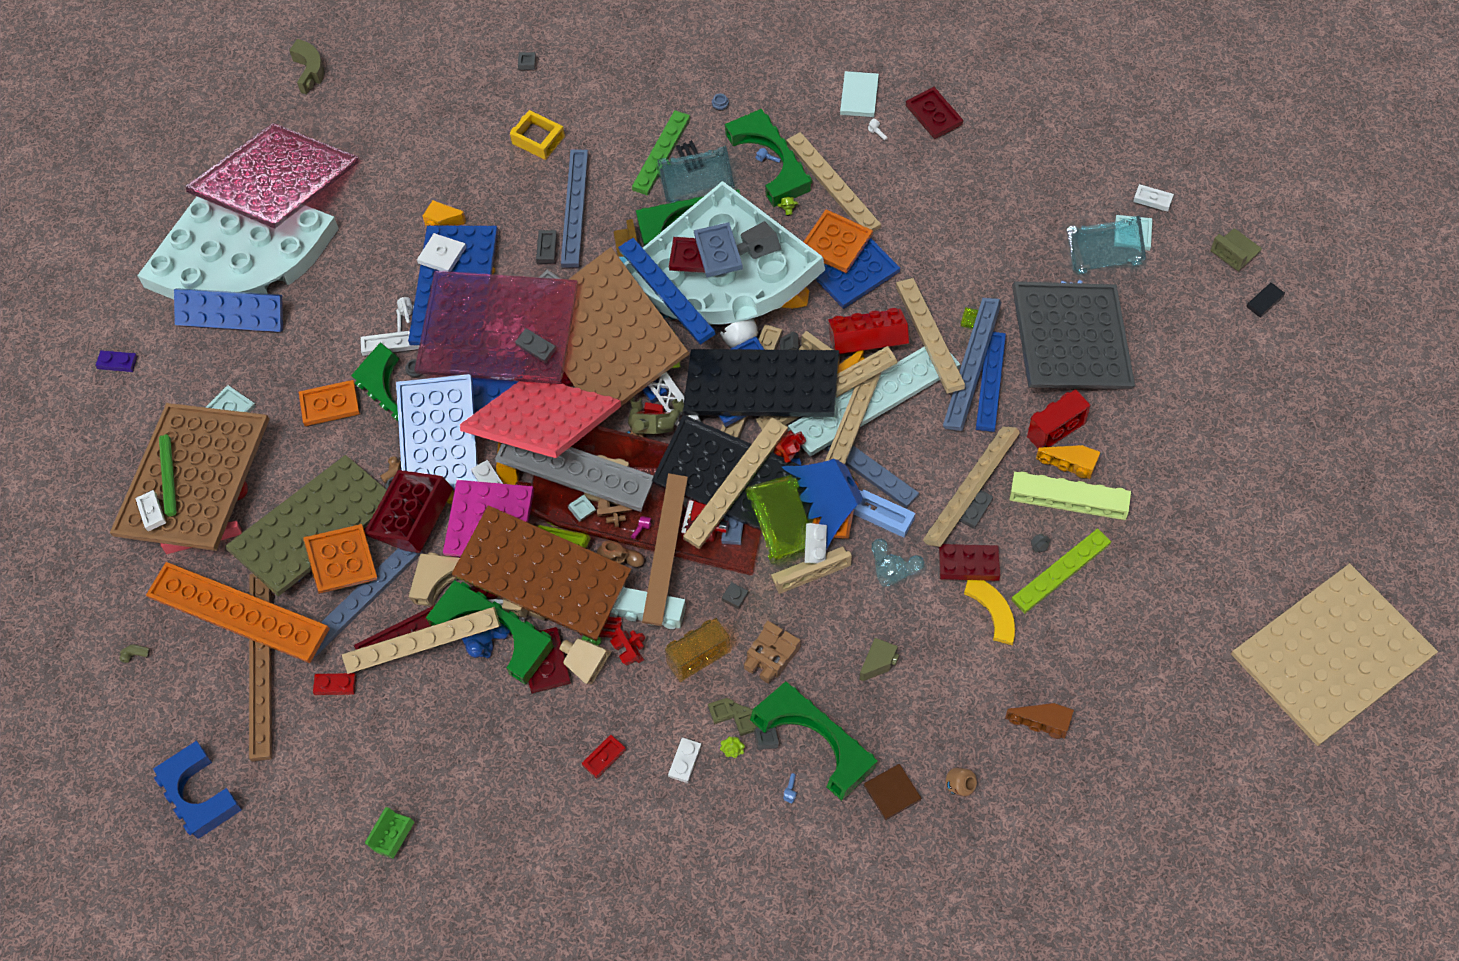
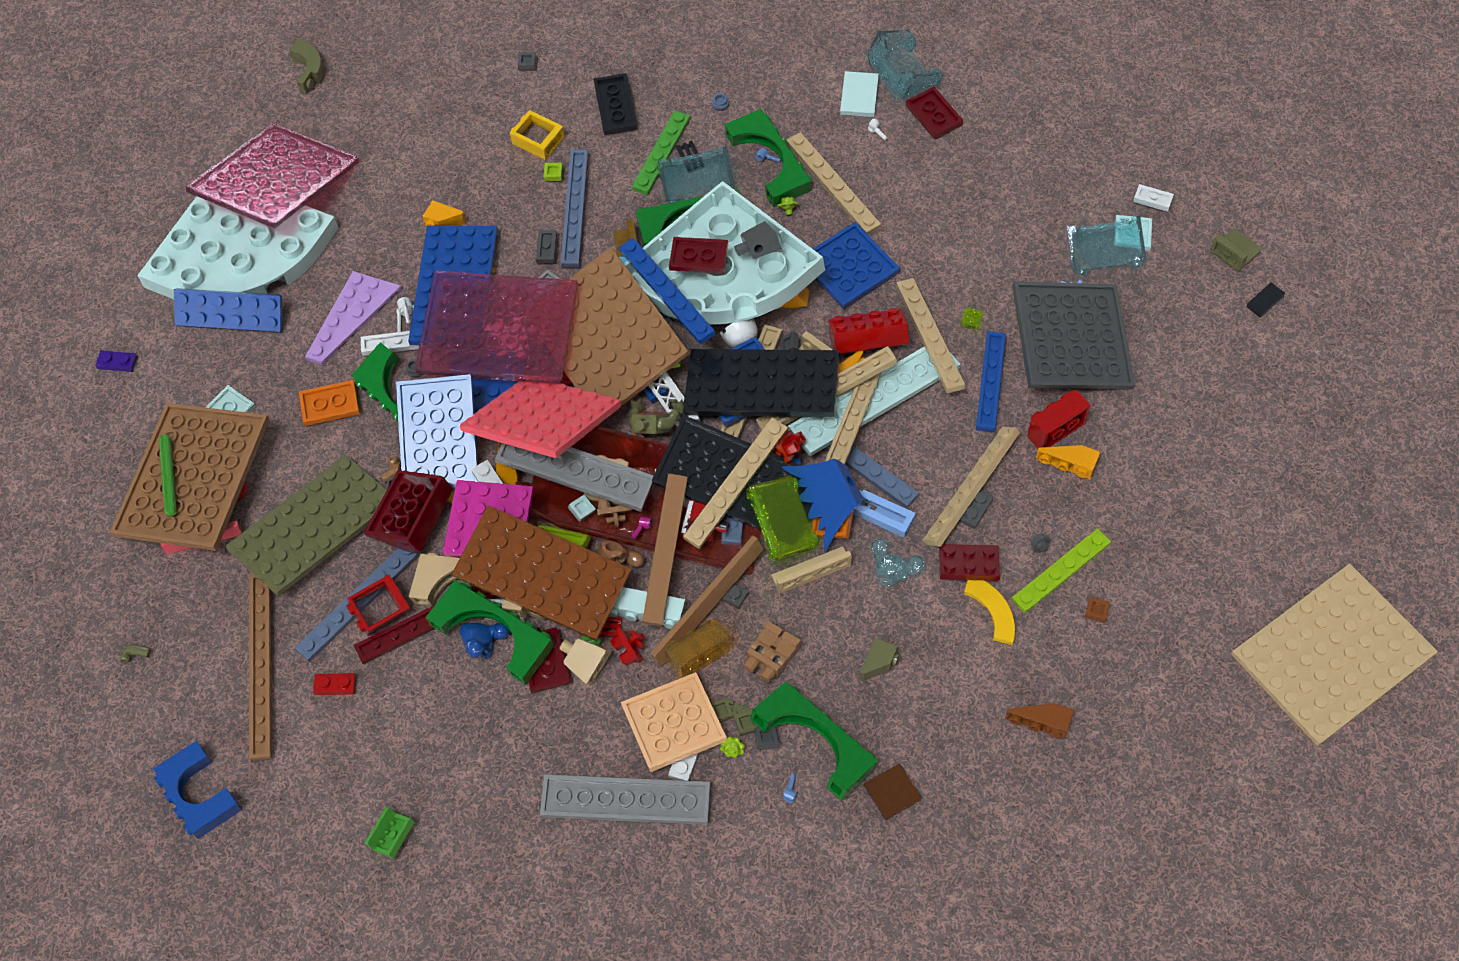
white plate [135,490,166,531] -> none
orange plate [146,562,330,663] -> none
orange plate [303,524,377,594] -> none
tan plate [342,606,501,674] -> none
white plate [417,233,466,274] -> none
dark grey plate [515,328,557,363] -> none
red plate [582,735,626,779] -> none
red tile [644,402,665,412] -> none
sand blue plate [693,222,743,278] -> none
orange plate [803,209,873,273] -> none
white plate [805,523,827,564] -> none
sand blue plate [943,298,1002,431] -> none
medium nougat head [945,767,977,796] -> none
yellowish green brick [1009,472,1131,520] -> none
none -> lavender wing [305,271,402,365]
none -> red window [346,574,410,636]
none -> light grey plate [540,775,710,825]
none -> lime plate [544,163,563,181]
none -> black plate [593,73,638,135]
none -> light nougat plate [621,672,727,772]
none -> medium nougat tile [650,536,764,667]
none -> clear light blue windscreen [867,30,944,100]
none -> dark orange plate [1085,597,1110,623]

